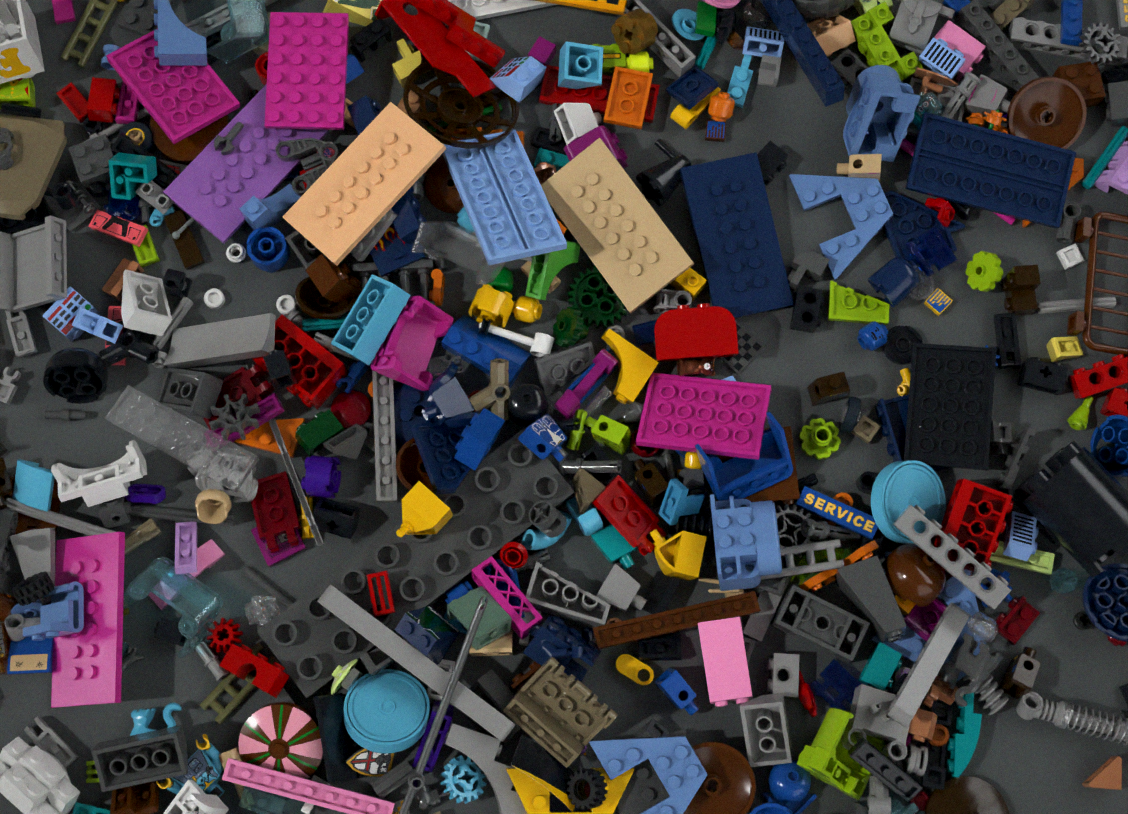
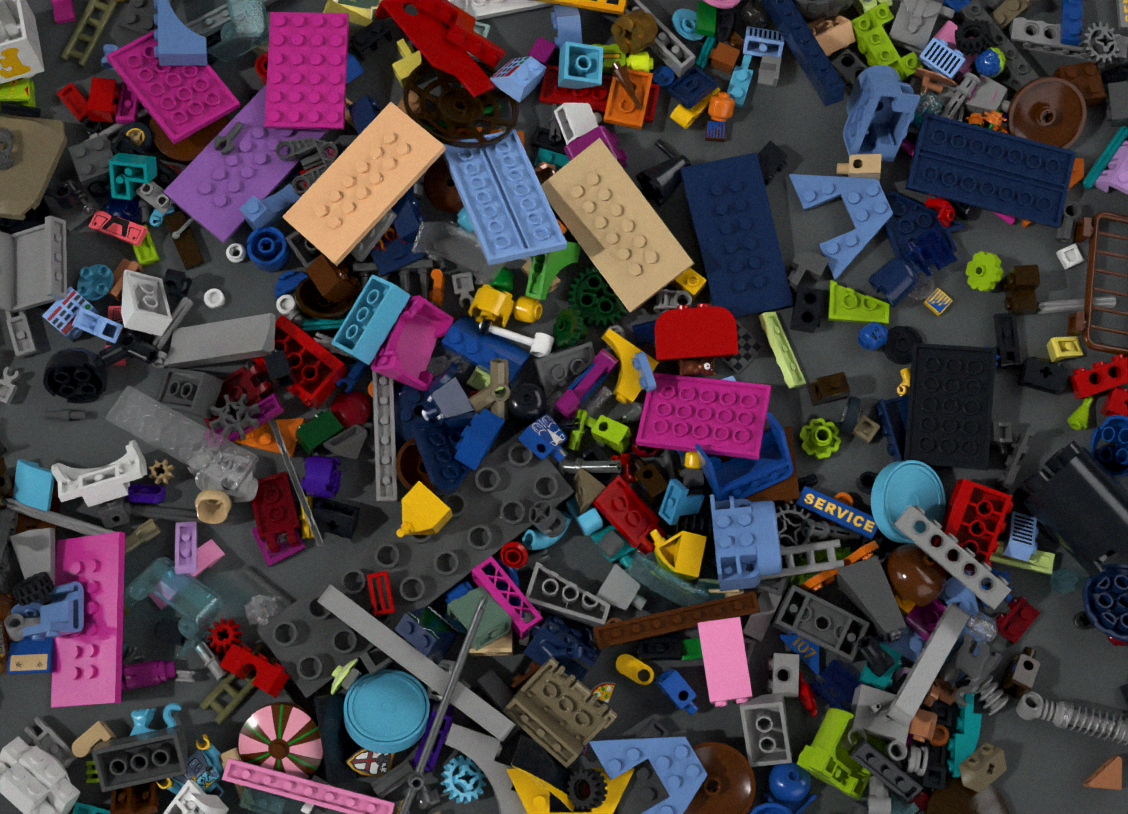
none -> tan leg [72,721,117,758]
none -> medium azure dish [77,264,114,301]
none -> magenta piece [121,660,176,691]
none -> tan gear [148,459,175,485]
none -> light grey bush [175,671,195,683]
none -> blue tile [274,270,309,299]
none -> light grey plate [452,272,475,309]
none -> yellowish green tile [466,367,509,392]
none -> medium blue brick [551,5,582,52]
none -> tile [591,682,616,704]
none -> dark grey brick [596,529,625,559]
none -> red piece [611,453,636,485]
none -> reddish brown piece [612,61,642,110]
none -> clear light blue windscreen [625,550,711,607]
none -> medium blue plate [632,351,656,392]
none -> blue piece [652,66,674,88]
none -> green panel [681,637,703,662]
none -> dark orange brick [709,42,741,75]
none -> yellowish green plate [758,312,806,388]
none -> blue tile [779,634,819,675]
none -> black piece [857,635,895,678]
none -> black tyre [955,19,992,56]
none -> dark tan brick [959,742,1007,793]
none -> blue piece [974,47,1006,77]

